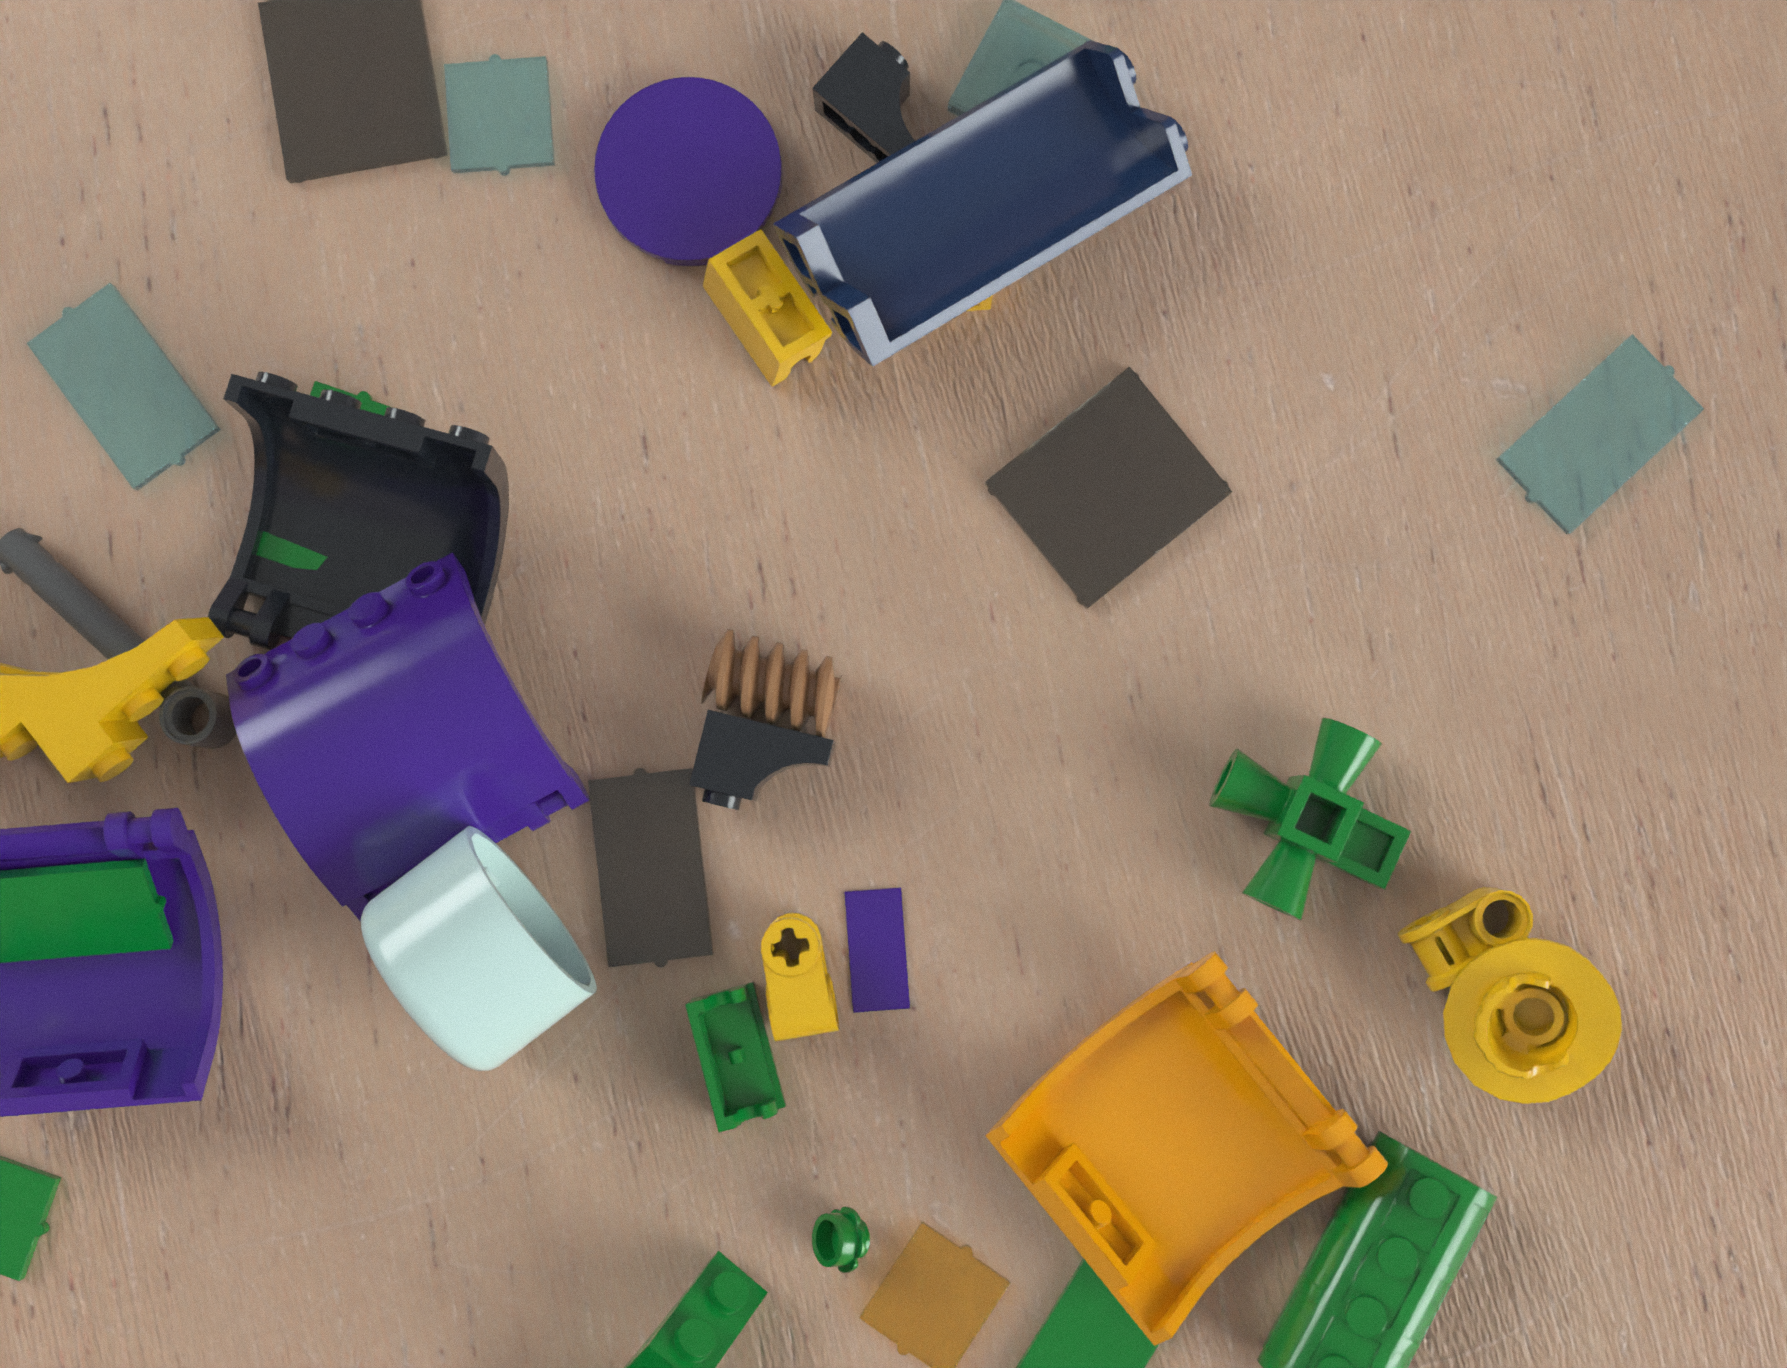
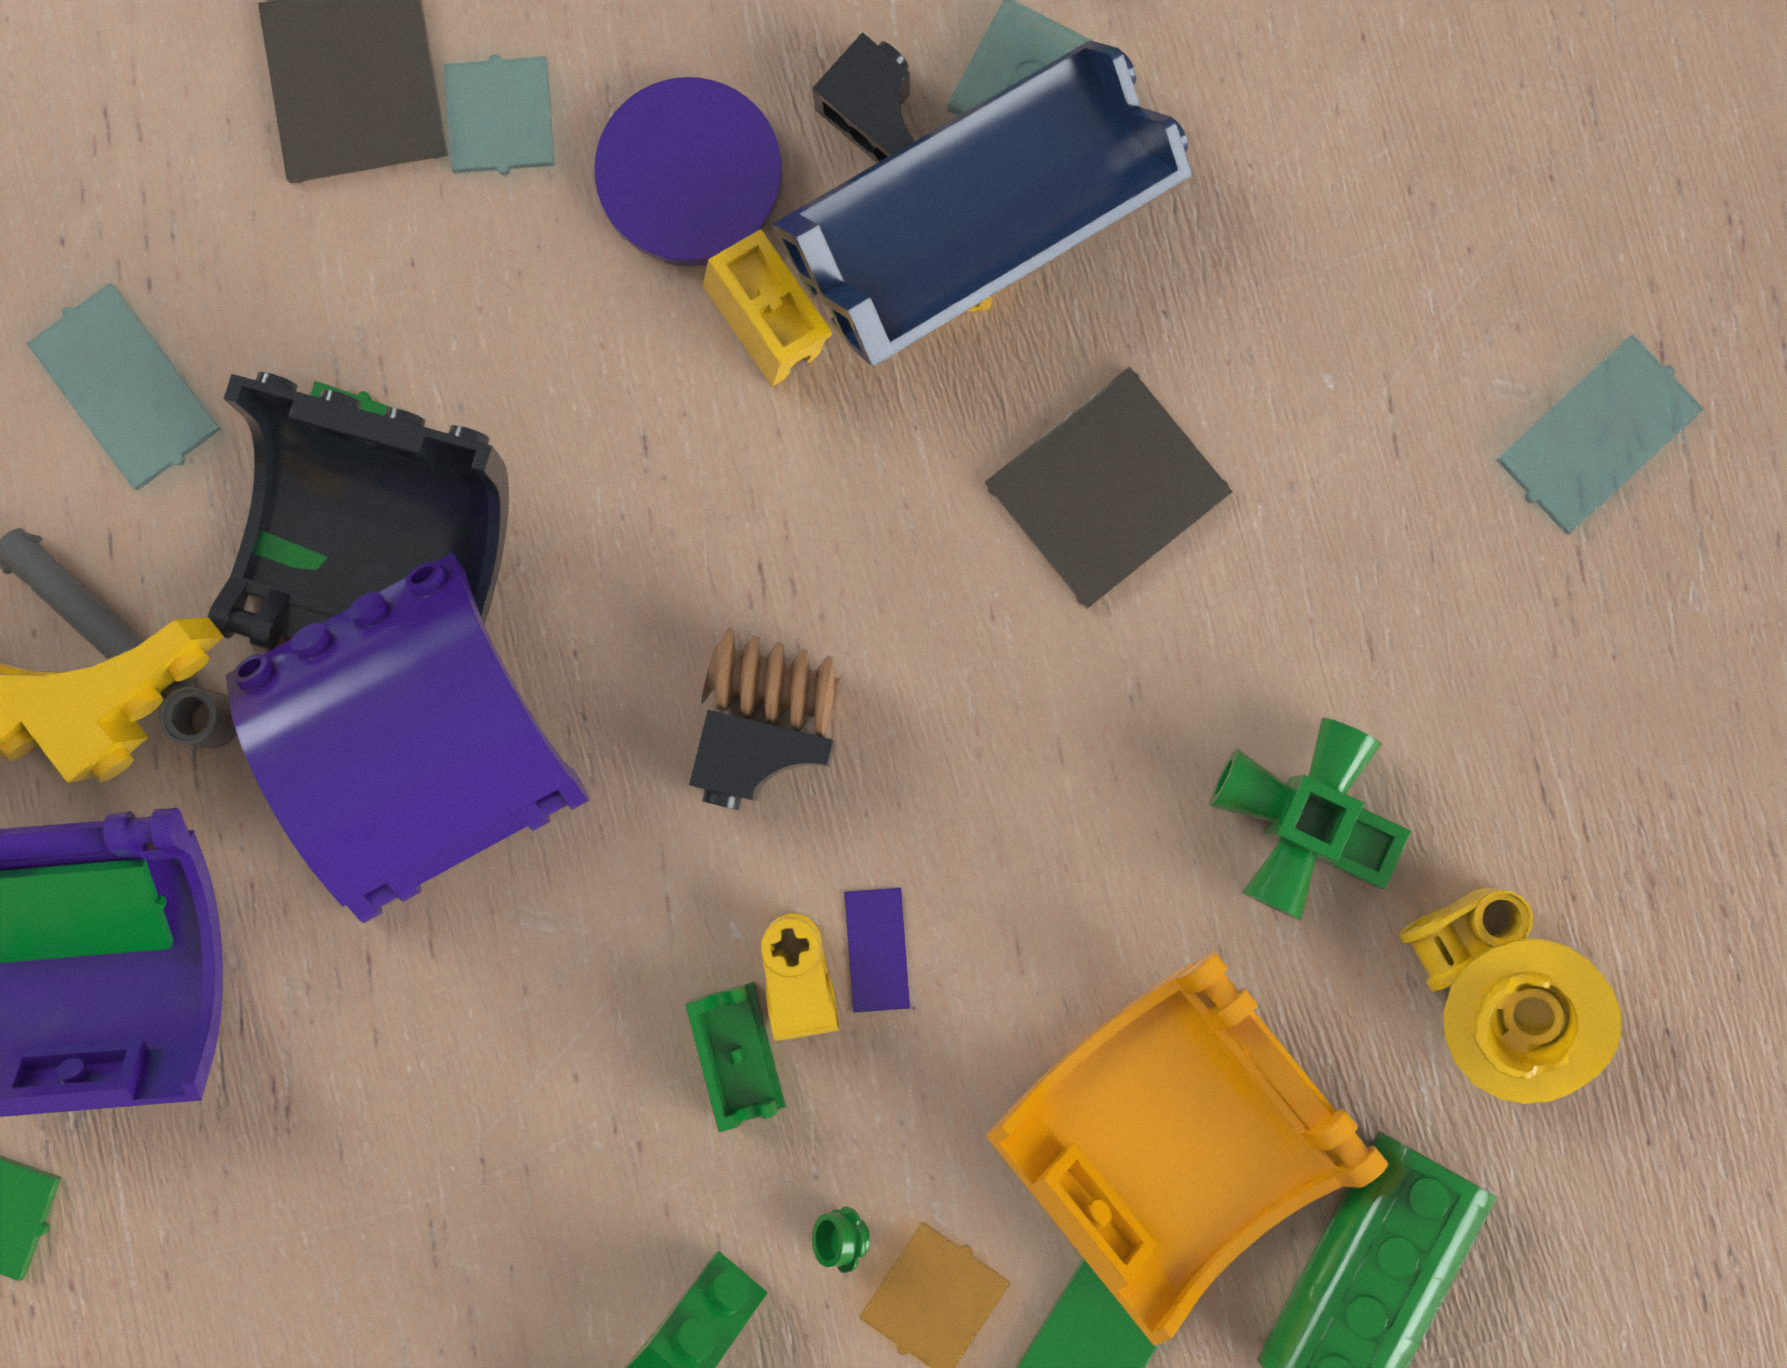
light aqua piece [361,826,597,1071] -> none
clear smoke piece [588,768,714,968] -> none

